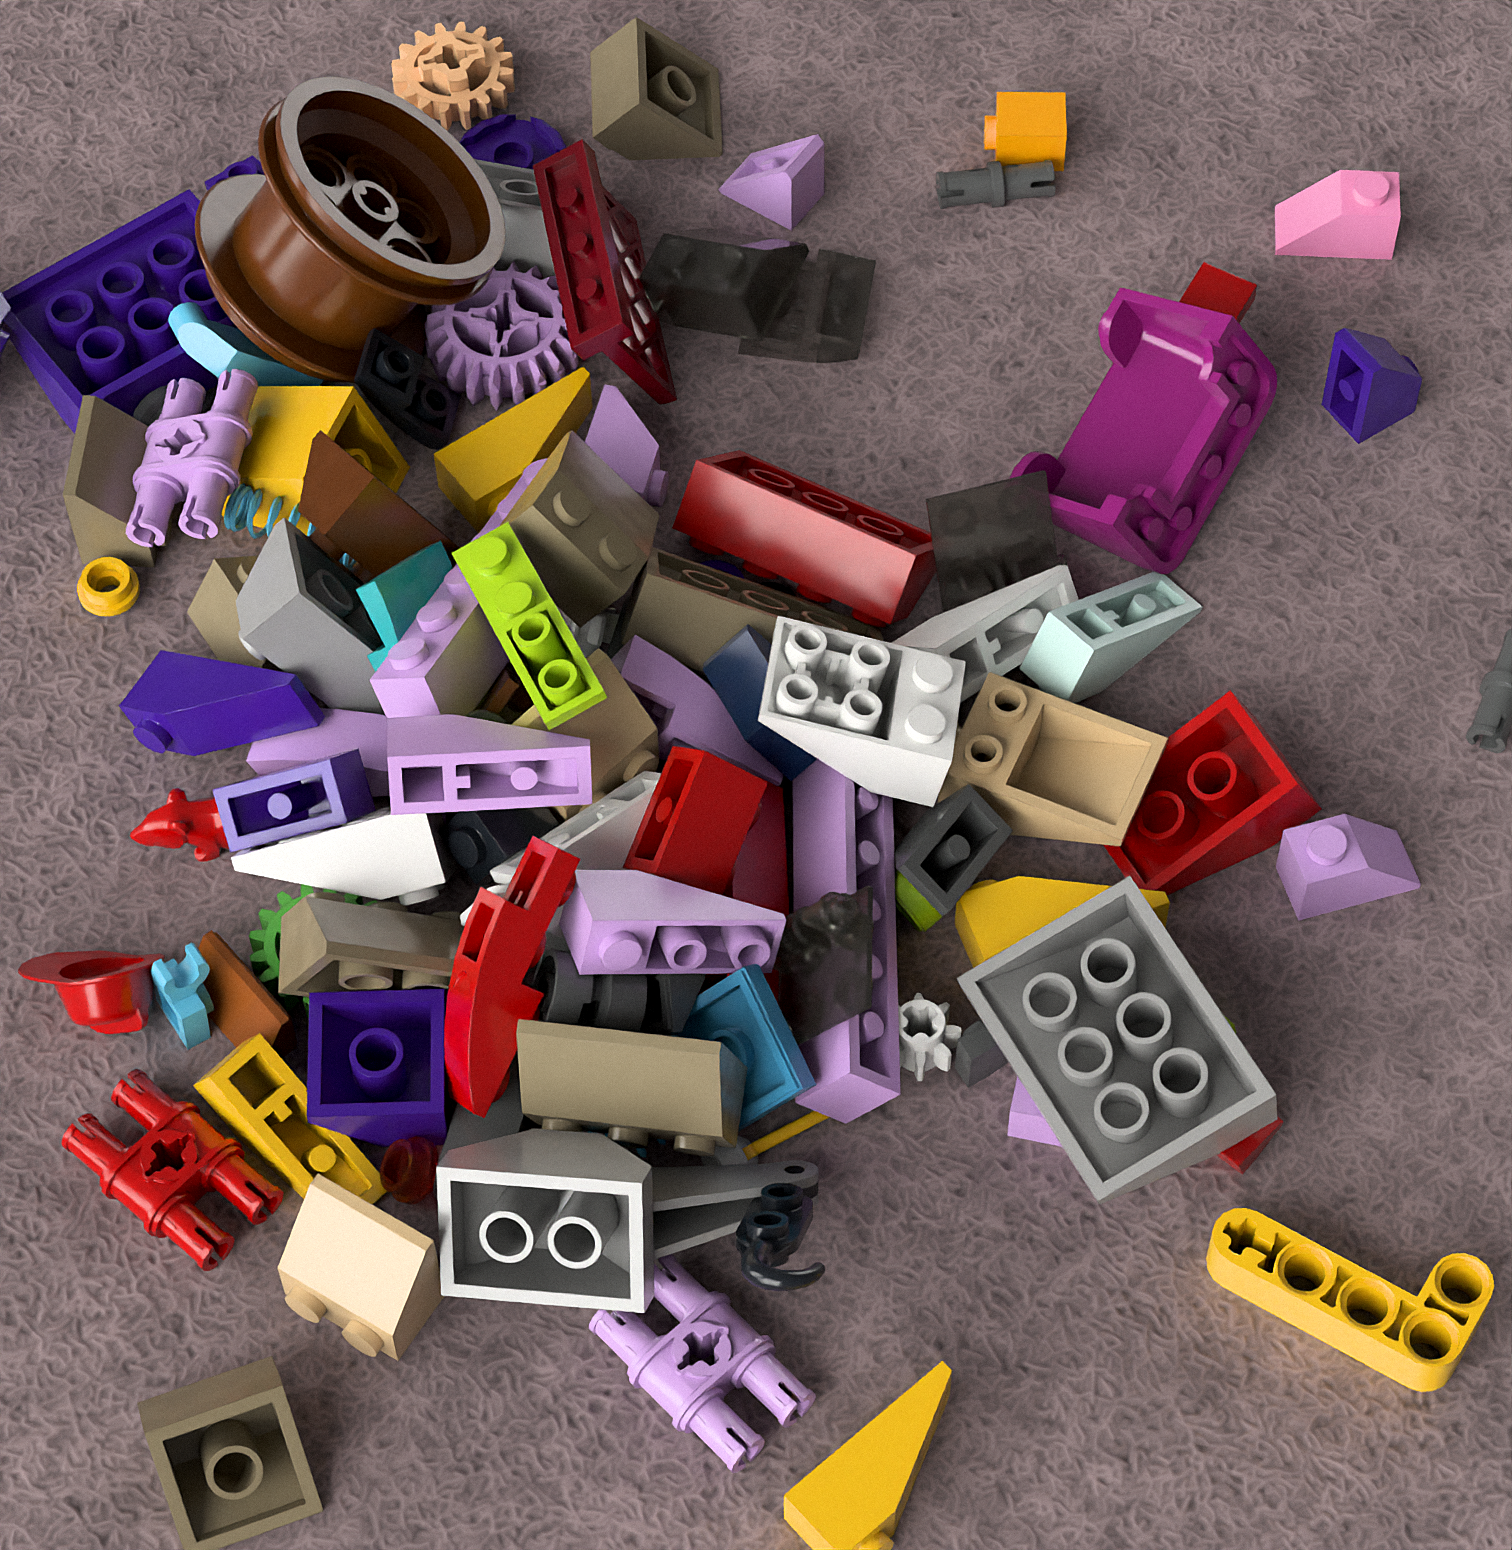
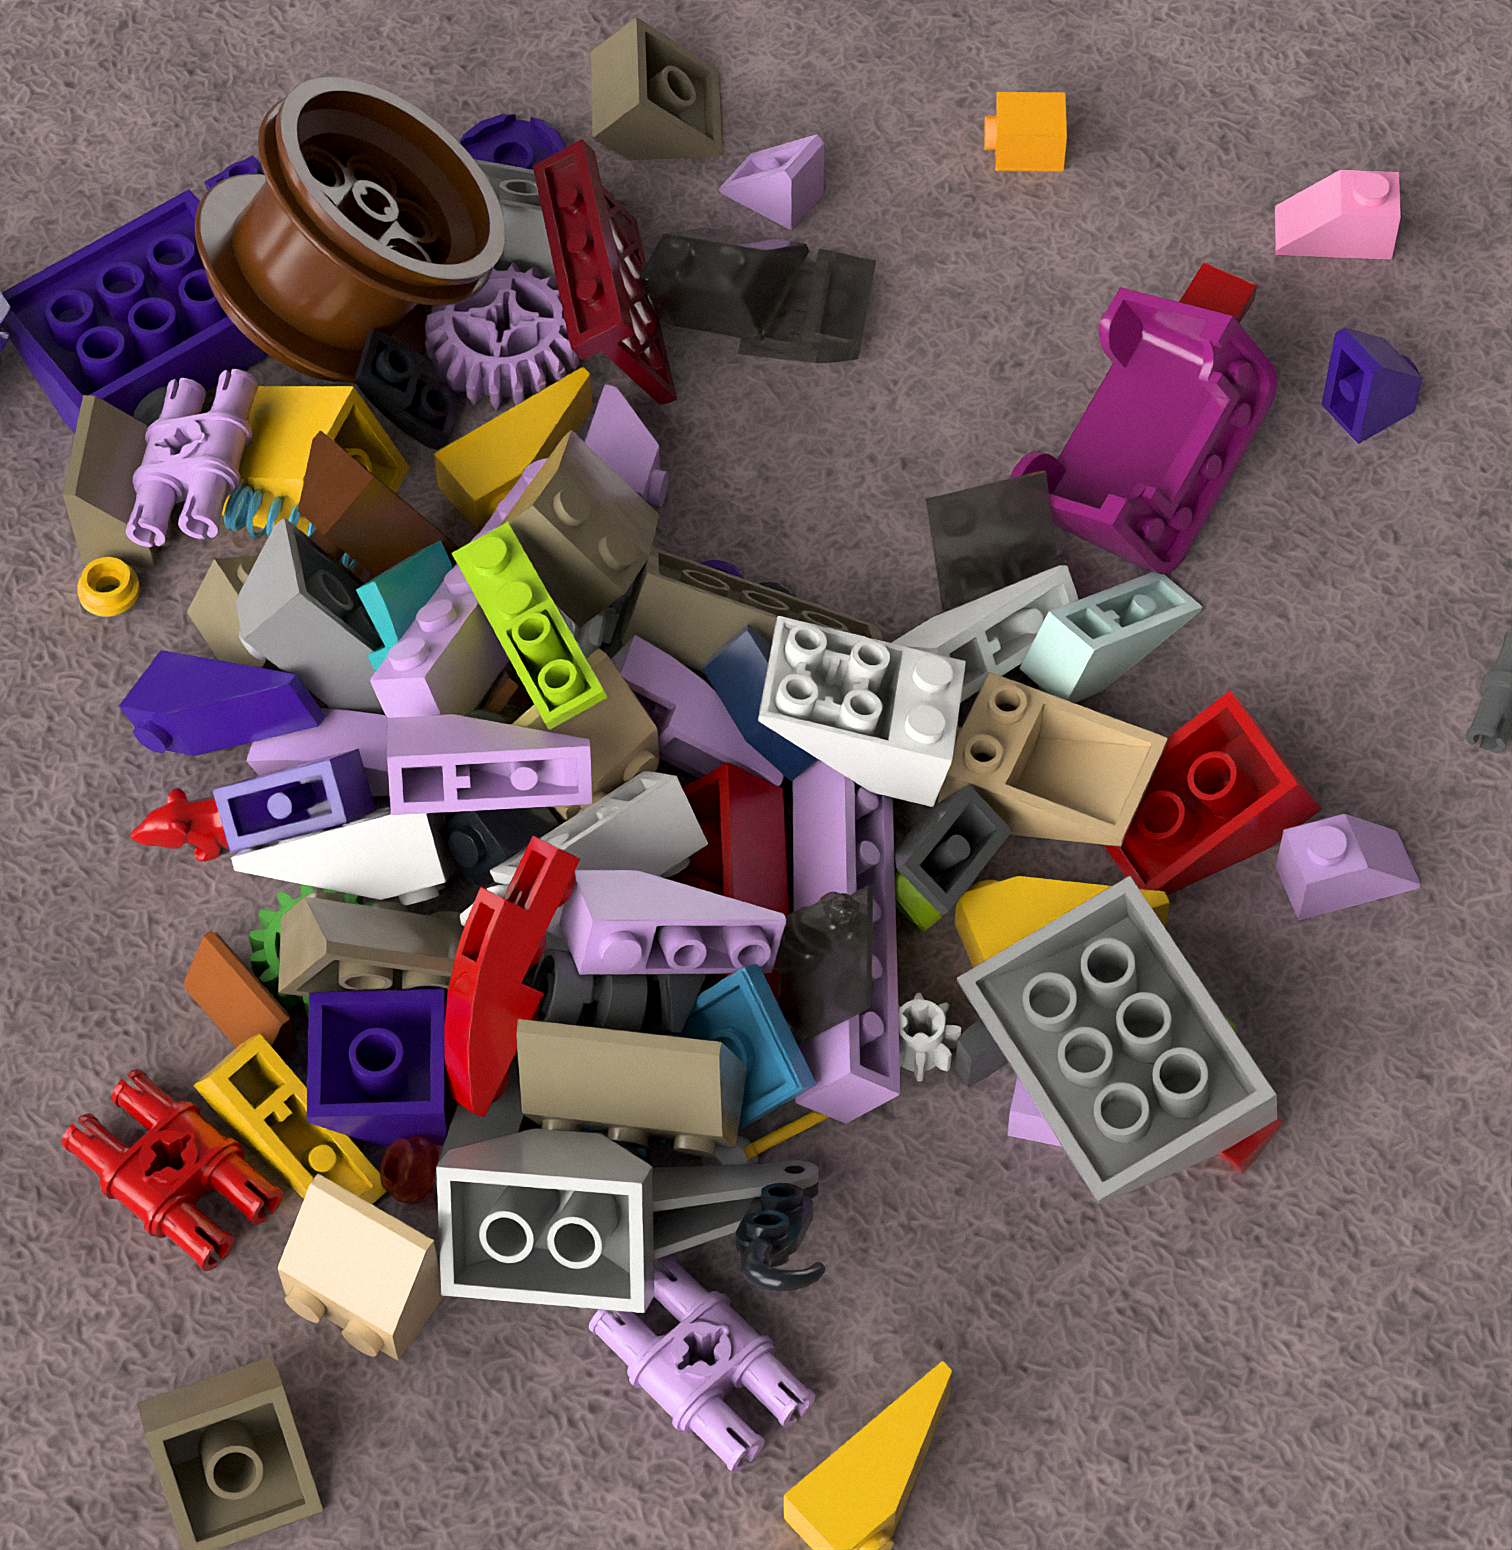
red piece [18,950,165,1034] -> none
medium azure plate [150,943,214,1050] -> none
medium azure piece [168,302,323,386] -> none
light nougat gear [391,22,515,131] -> none
red brick [622,746,768,895] -> none
red slope [672,450,953,627] -> none
dark grey pin [936,159,1055,209] -> none
yellow beam [1206,1208,1494,1392] -> none

